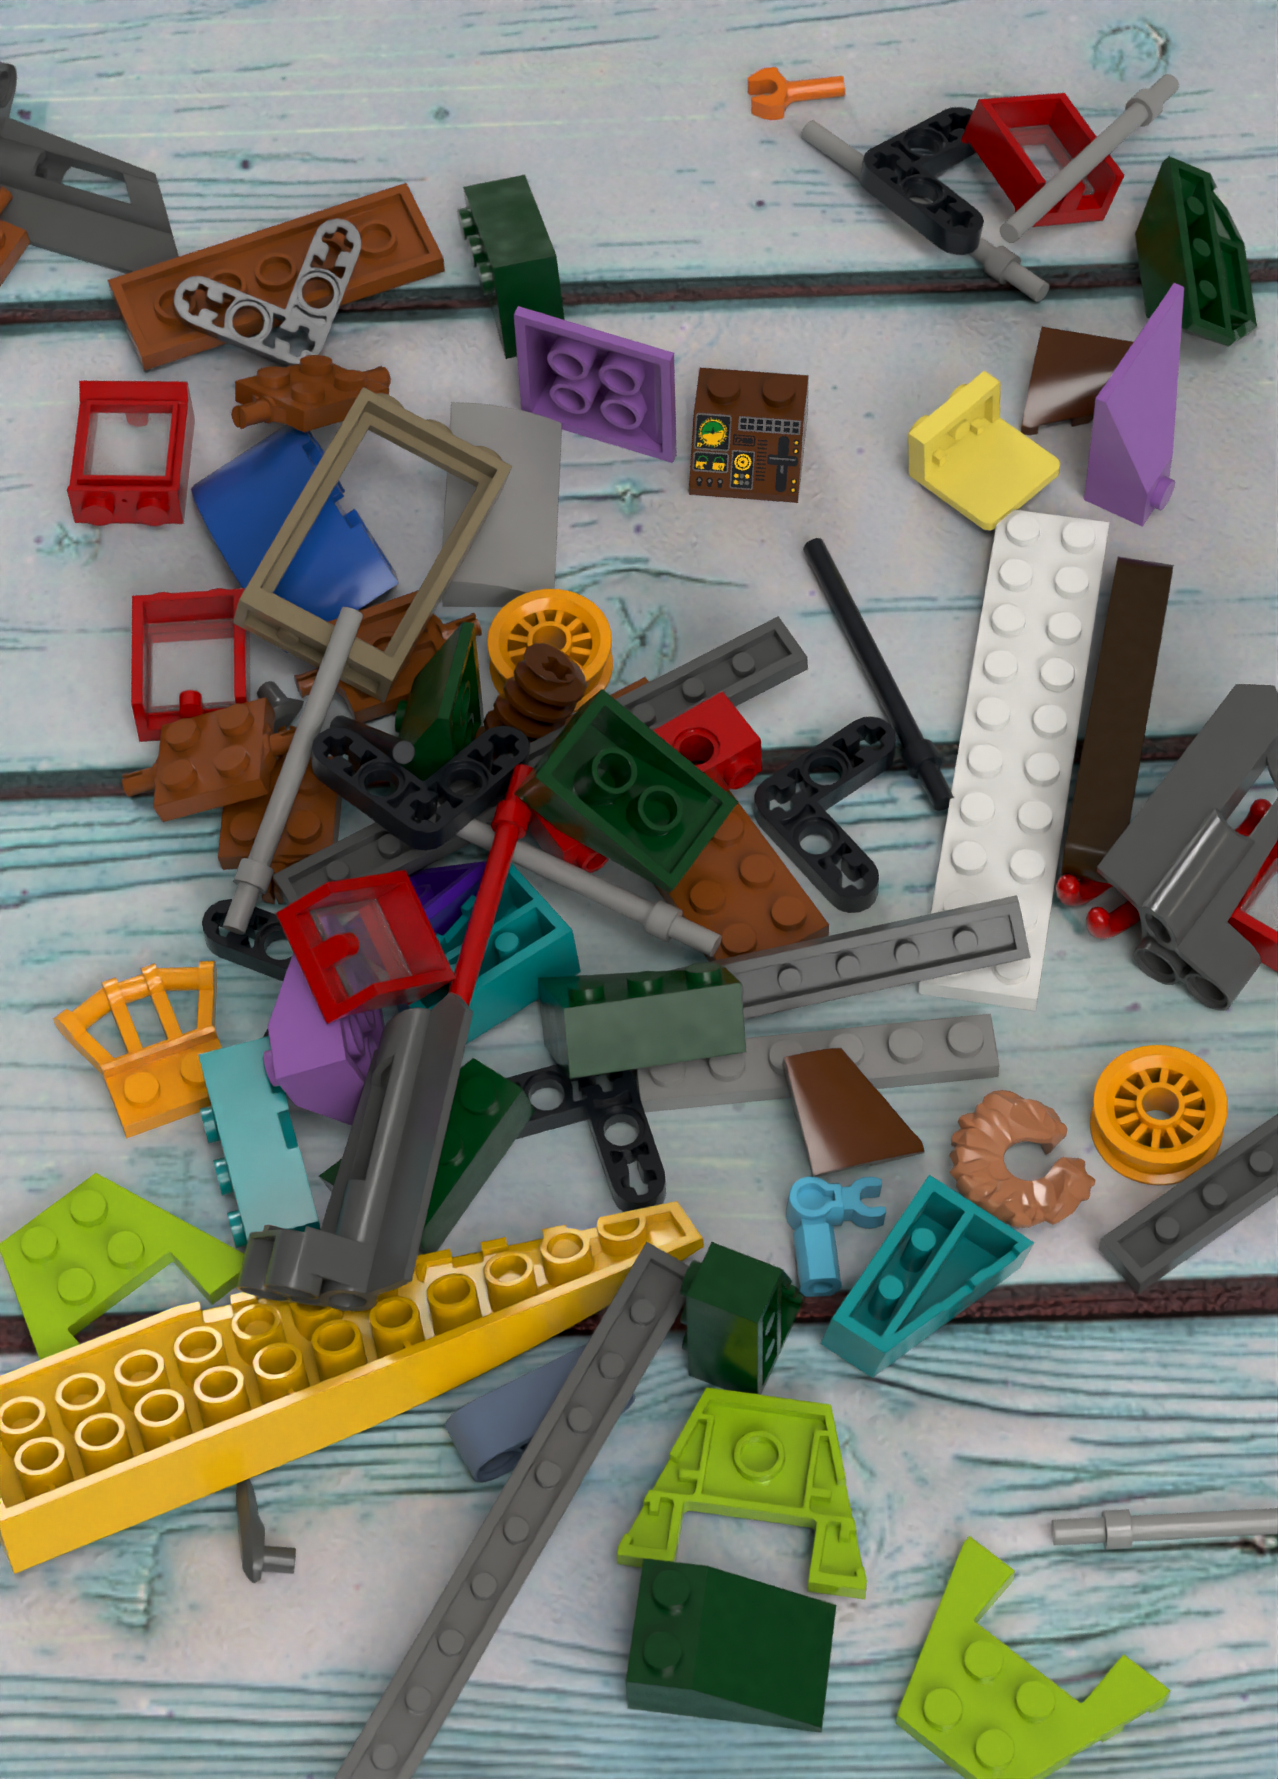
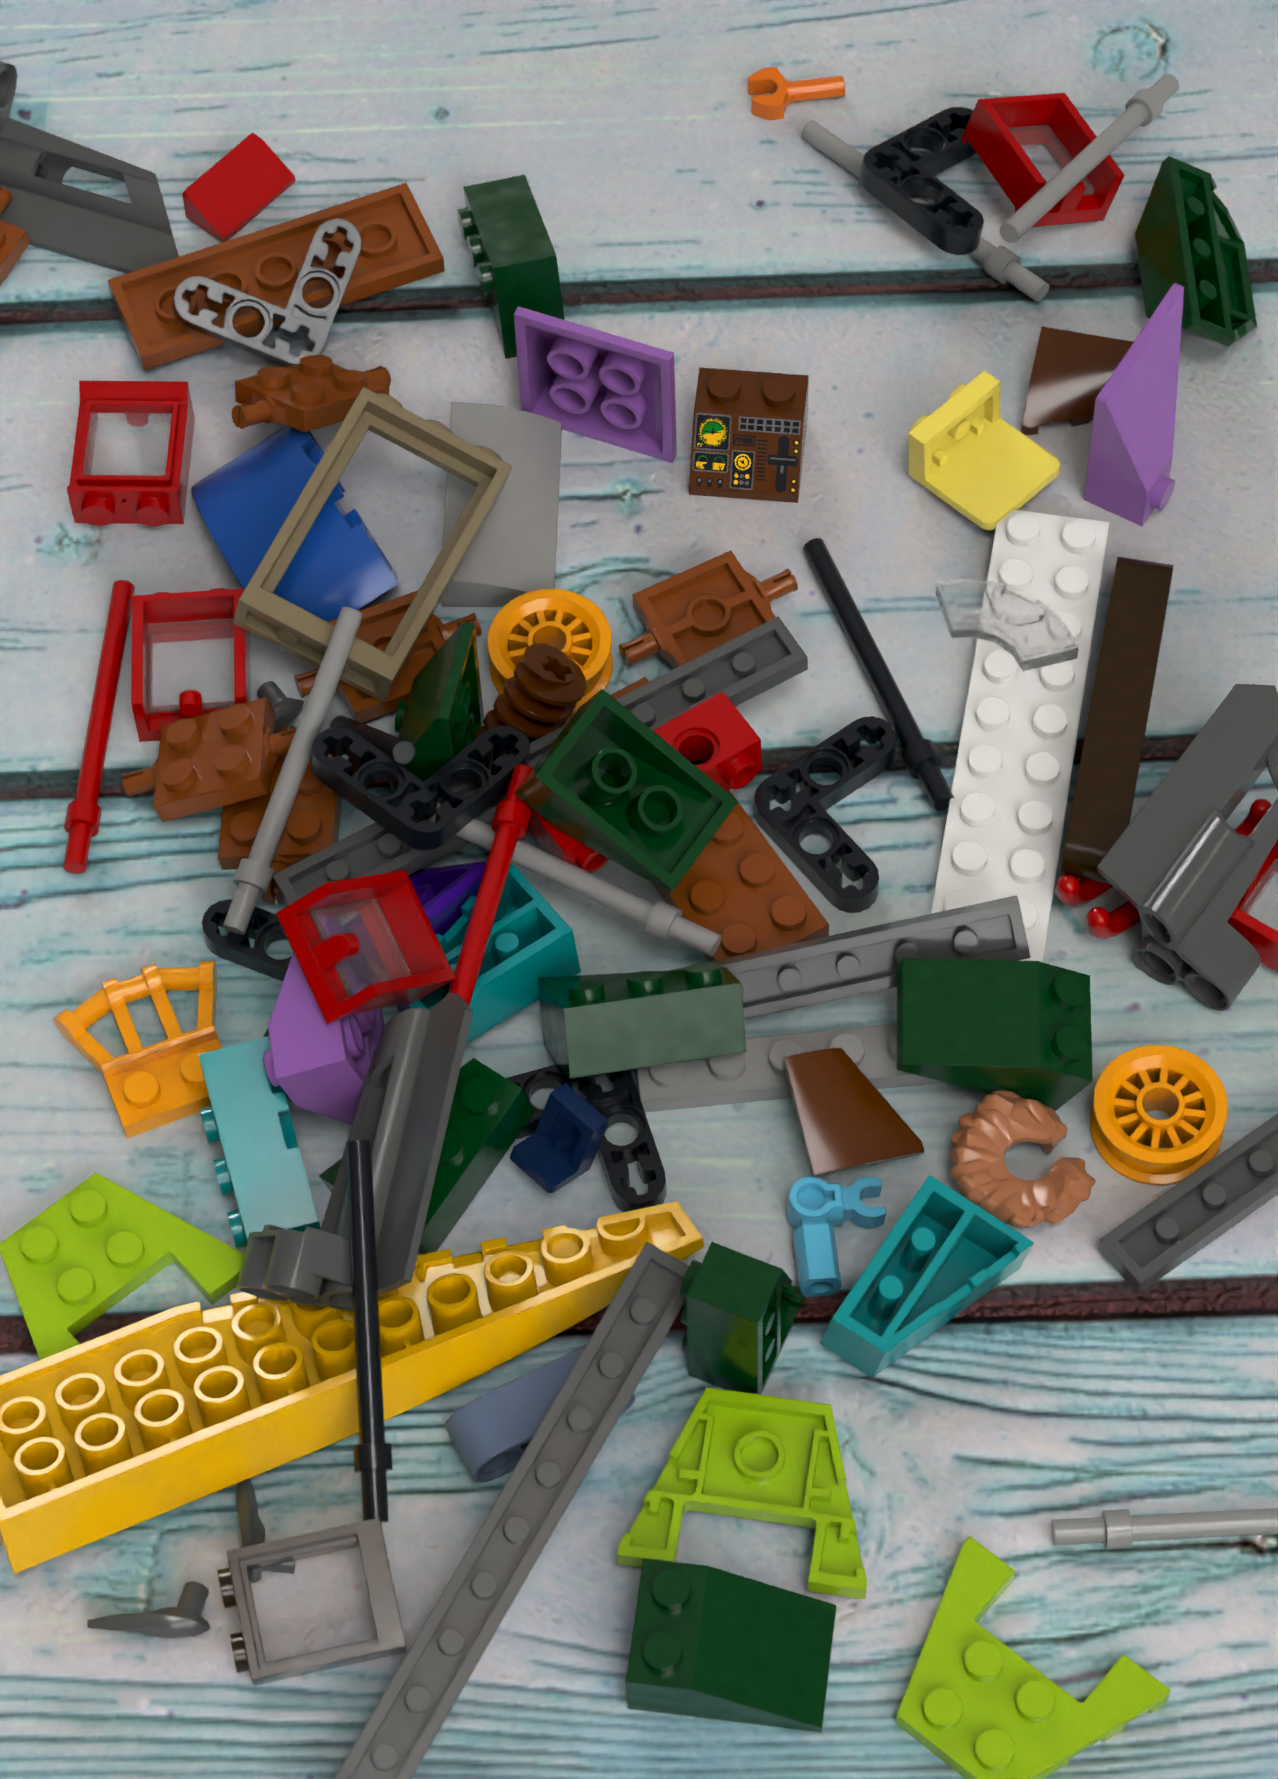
none -> red bar [63,580,135,874]
none -> dark grey bar [87,1581,210,1638]
none -> red slope [182,133,296,242]
none -> window [217,1518,407,1686]
none -> black bar [346,1140,393,1523]
none -> dark blue bracket [510,1083,609,1193]
none -> dark orange plate [618,550,798,670]
none -> dark green slope [897,958,1093,1111]
none -> clear tile [936,579,1079,671]

